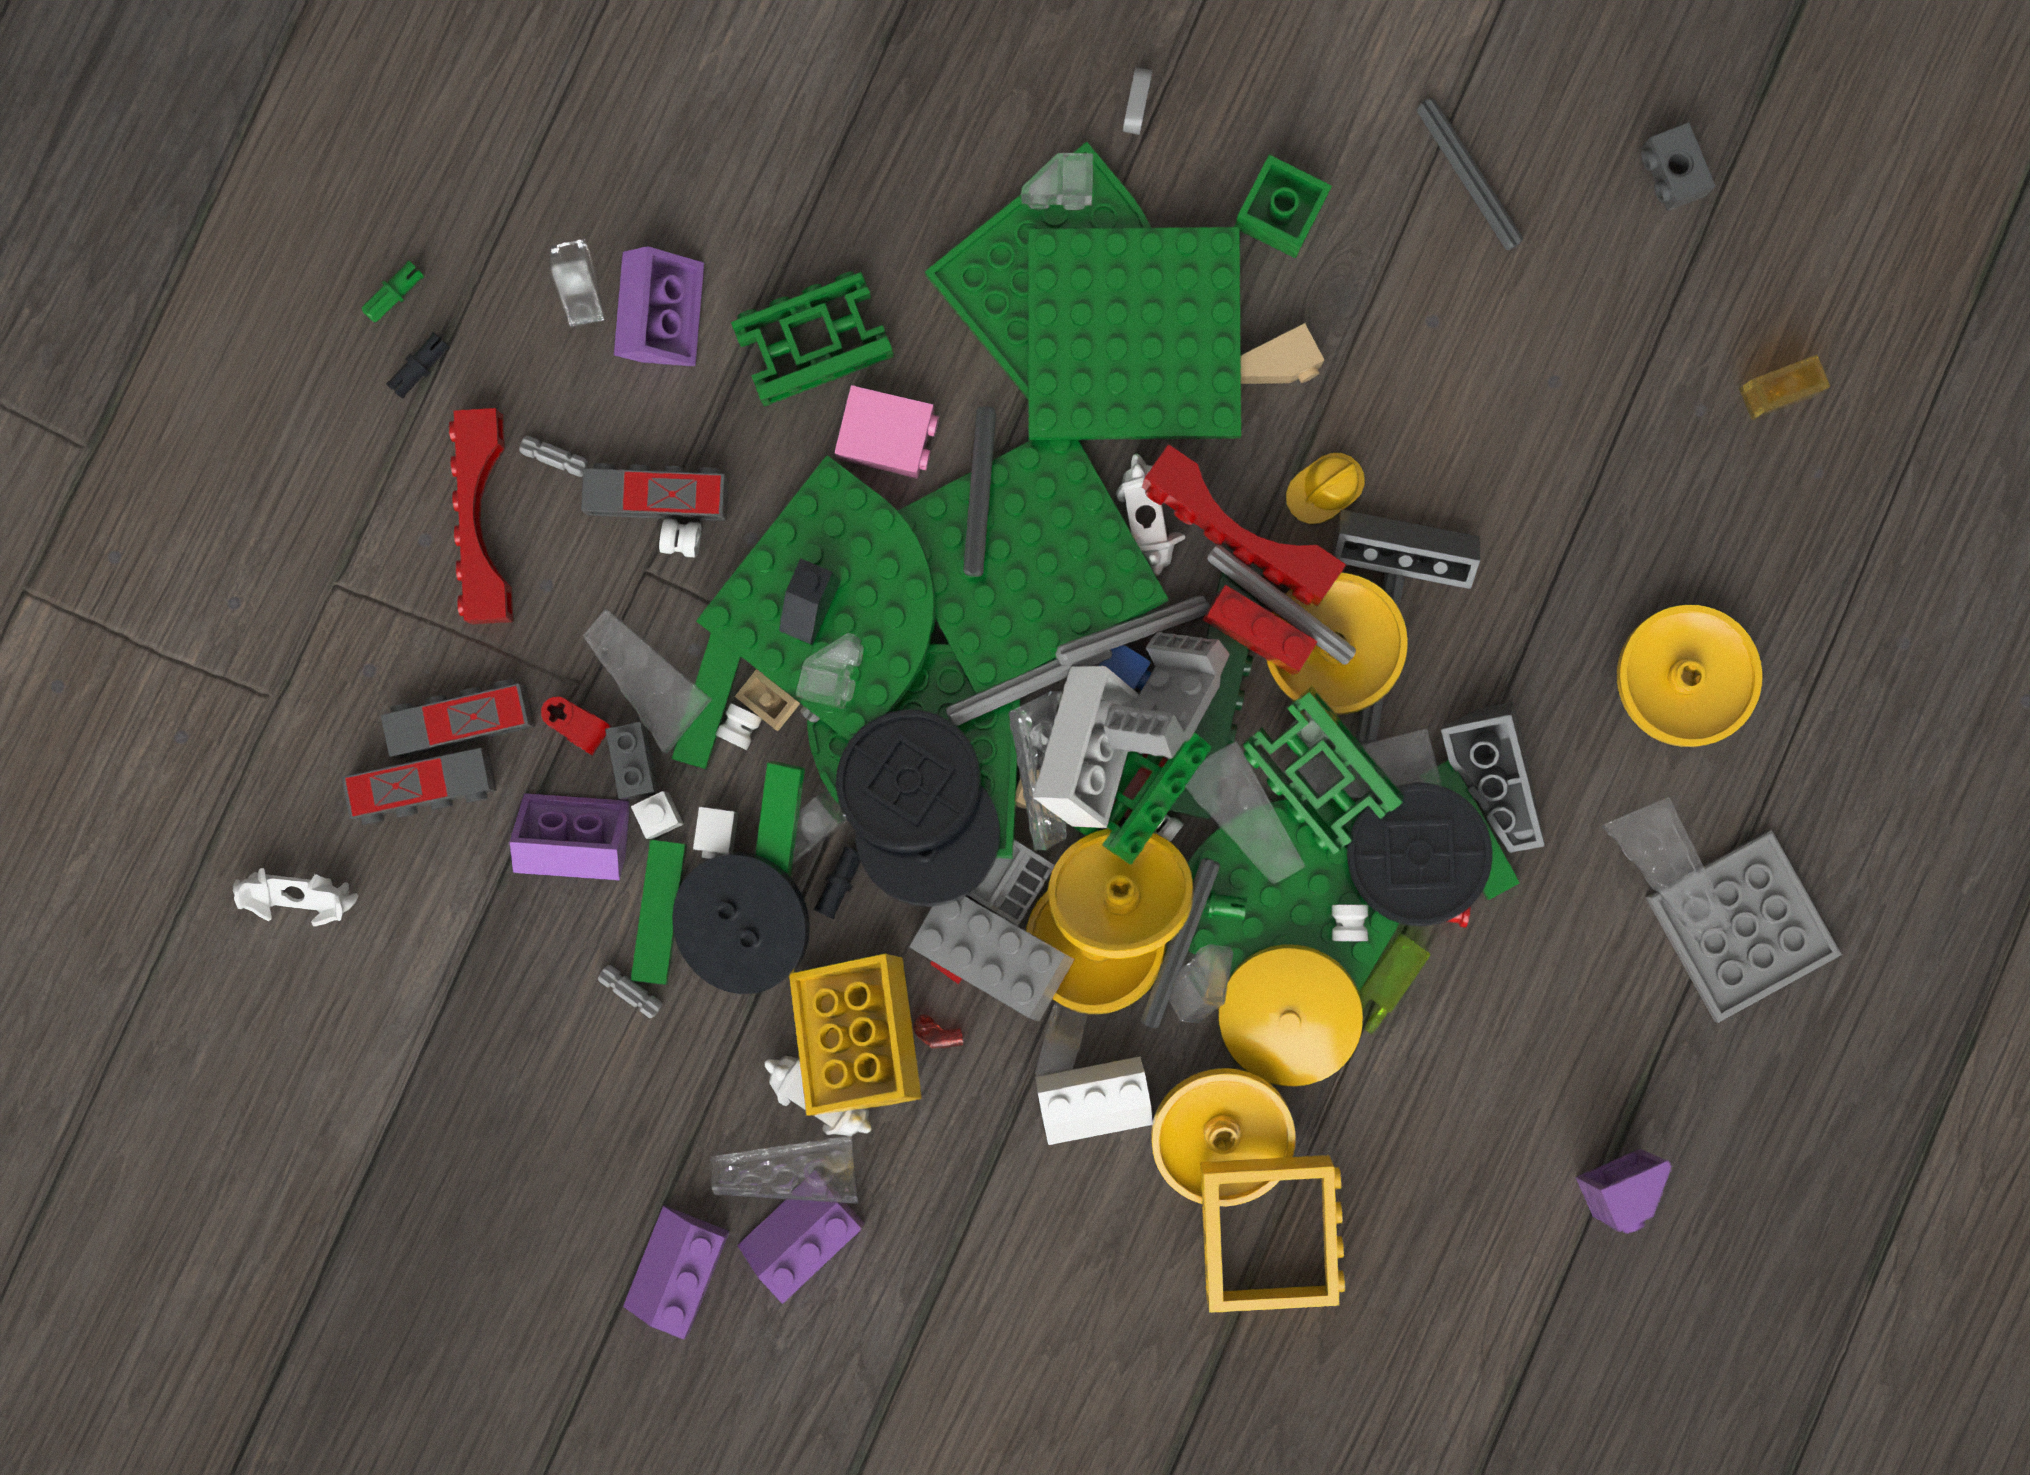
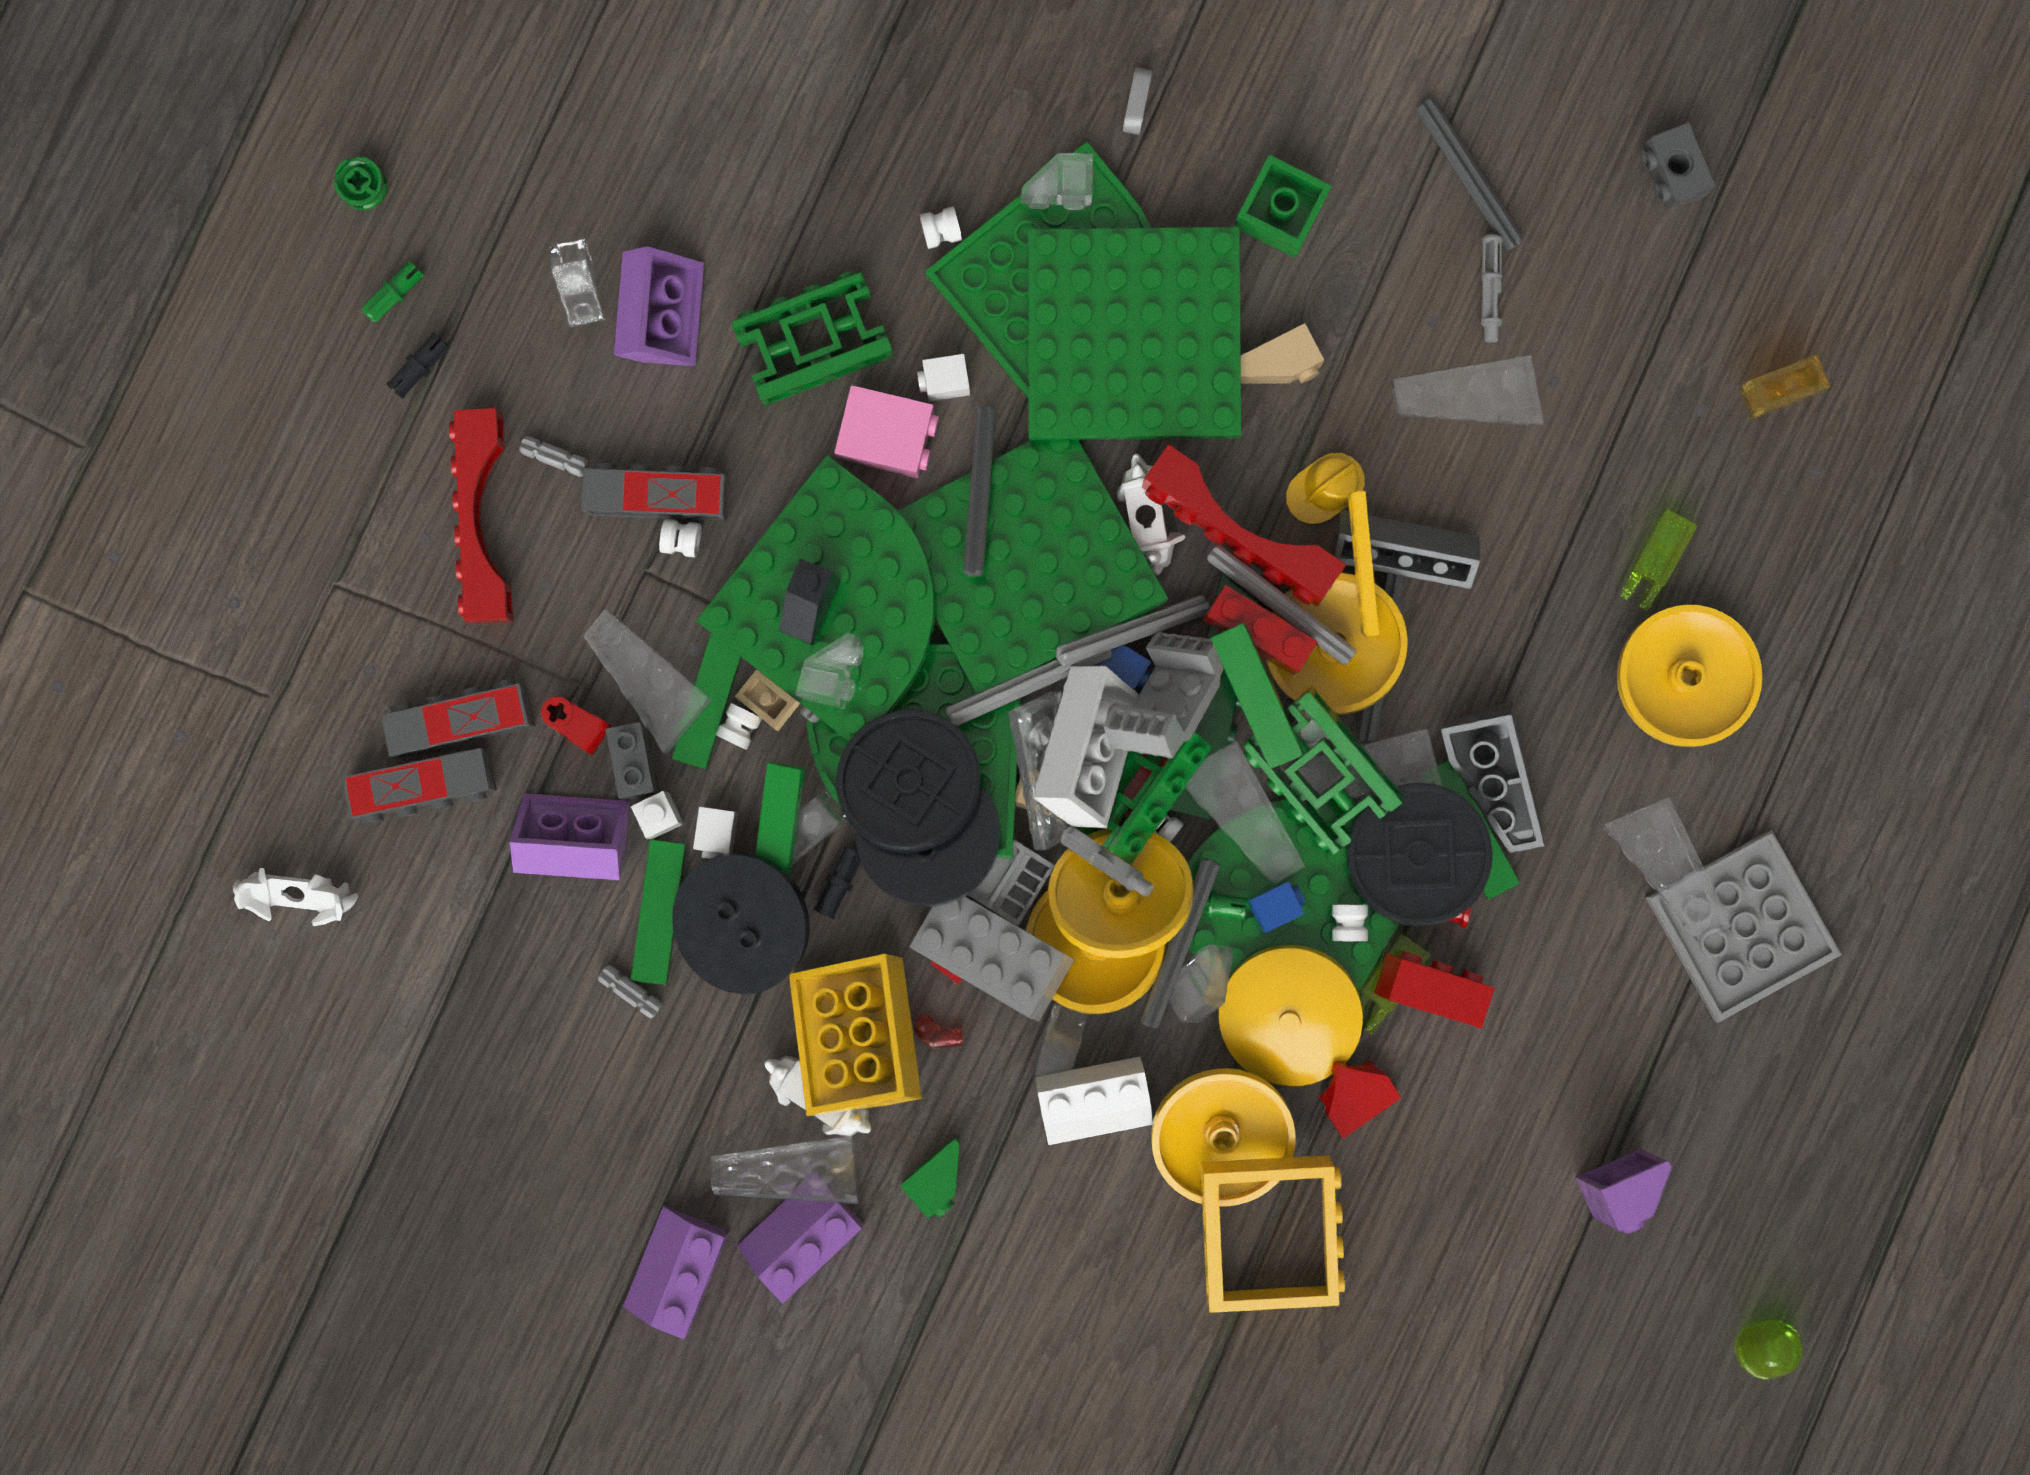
none -> green wheel [333,156,388,210]
none -> green slope [900,1136,960,1219]
none -> white brick [917,354,970,402]
none -> white wheel [920,206,962,249]
none -> light grey piece [1060,826,1154,897]
none -> green tile [1211,622,1304,769]
none -> blue brick [1247,881,1306,933]
none -> red slope [1319,1061,1401,1139]
none -> yellow tile [1348,491,1379,636]
none -> red brick [1374,950,1495,1029]
none -> clear wing [1391,355,1544,426]
none -> light grey piece [1481,234,1503,342]
none -> clear neon green hinge [1620,508,1697,611]
none -> clear neon green hat [1735,1320,1803,1379]

